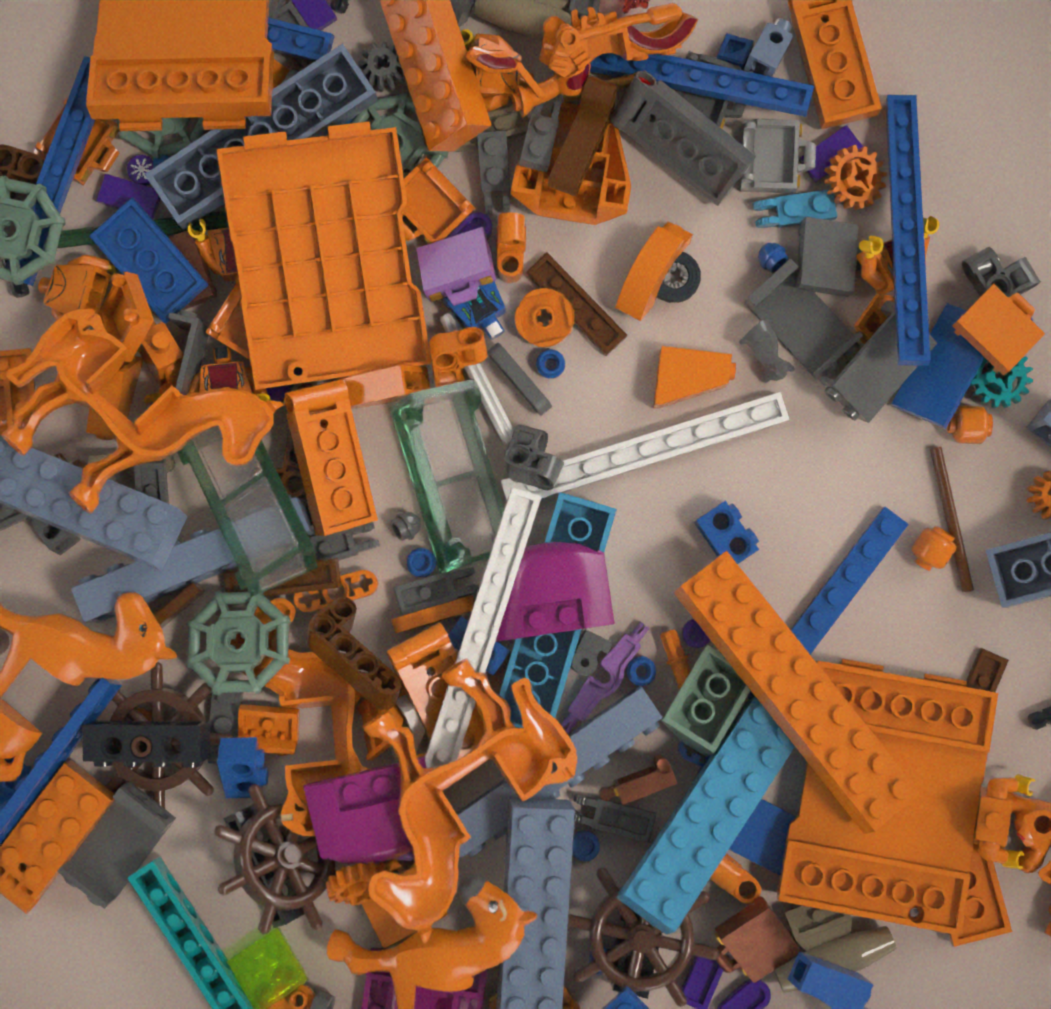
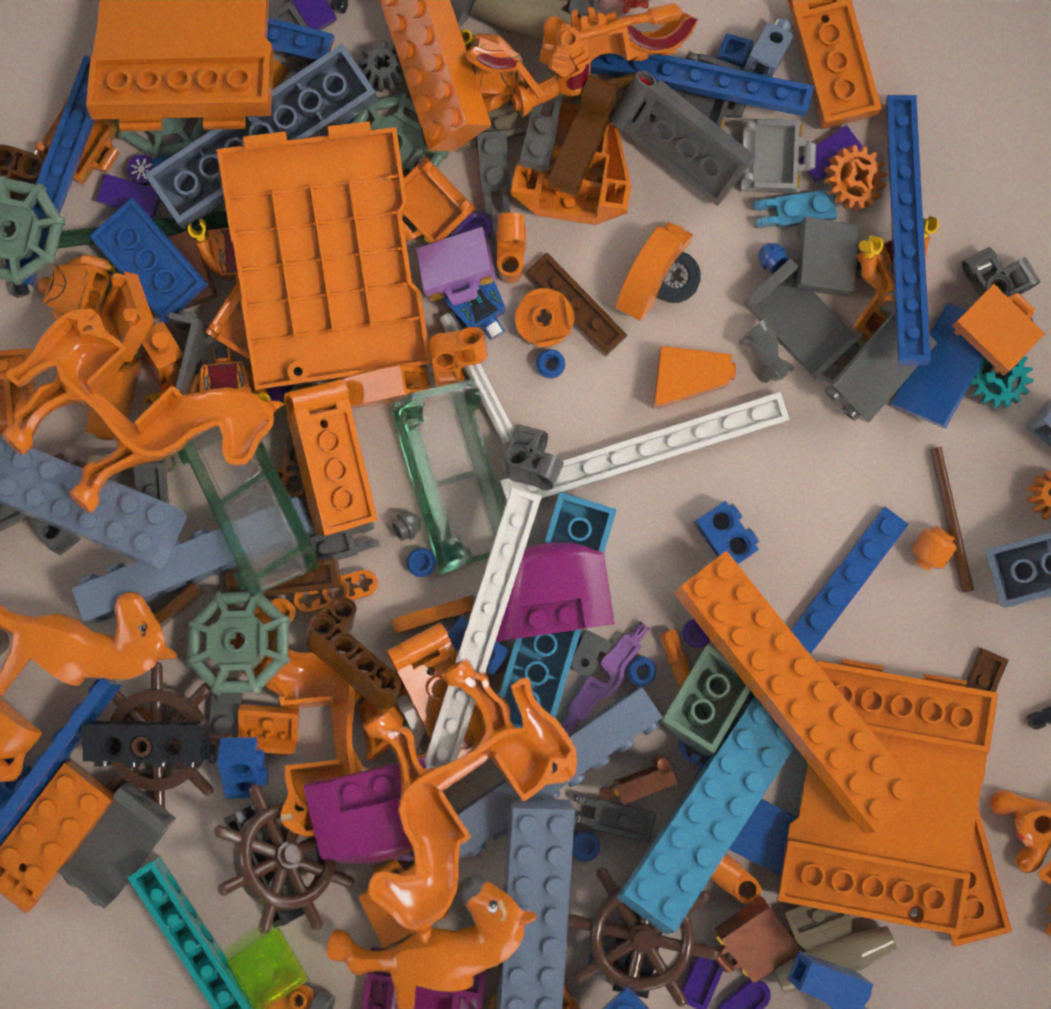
orange gear [325,862,391,905] -> none
dark grey hinge [393,567,479,616] -> none
dark grey beam [487,342,552,416] -> none
orange head [947,406,993,444] -> none
orange torso [973,774,1035,869] -> none

